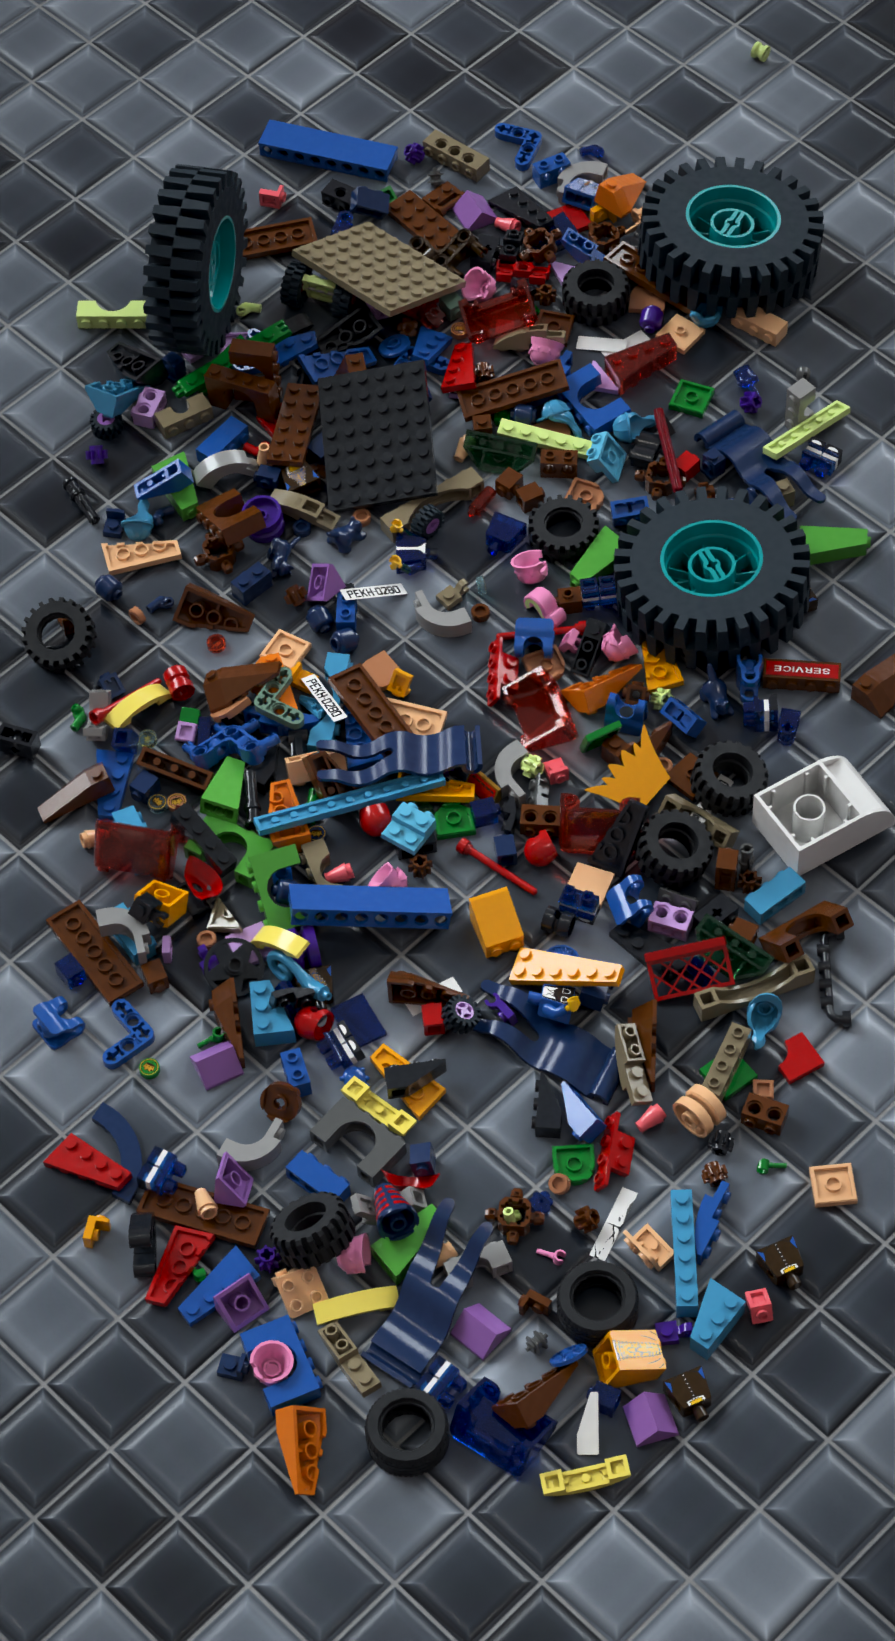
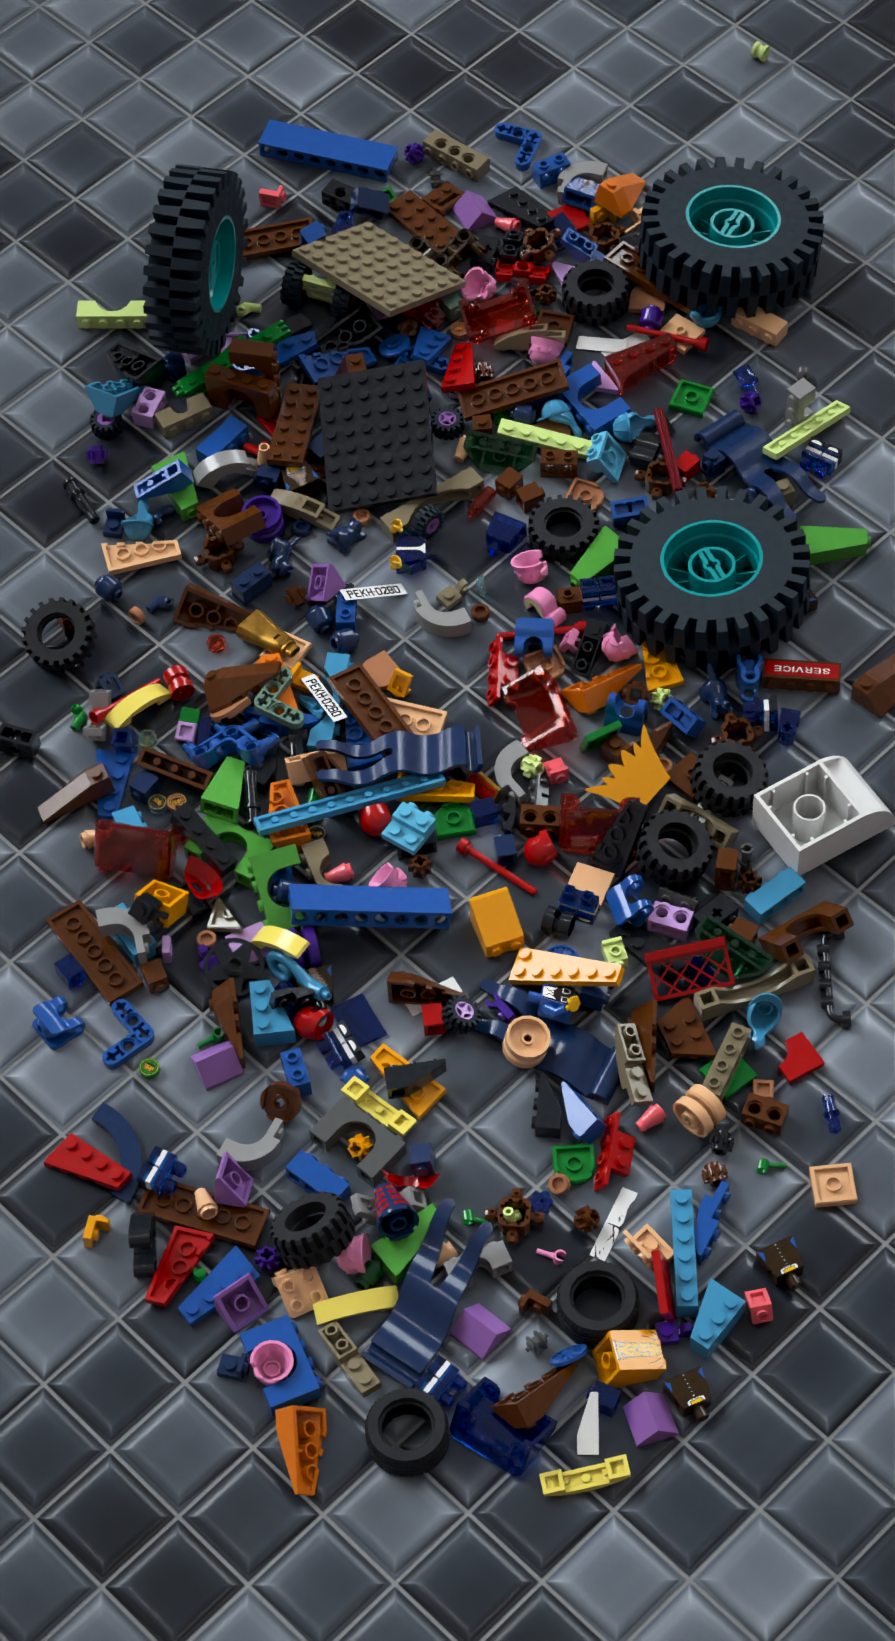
clear blue arm [579,145,605,158] -> none
none -> pearl gold piece [236,609,300,658]
none -> blue brick [299,220,328,246]
none -> light orange gear [347,1133,374,1161]
none -> dark green brick [354,1259,384,1290]
none -> black wheel [431,406,464,440]
none -> green hand [462,1209,492,1226]
none -> light nougat wheel [502,1016,551,1068]
none -> yellowish green brick [602,936,628,967]
none -> red piece [626,324,709,352]
none -> red tile [651,1250,676,1321]
none -> reddish brown wing [657,995,717,1060]
none -> reddish brown piece [710,713,765,749]
none -> clear blue axle [821,1094,842,1134]

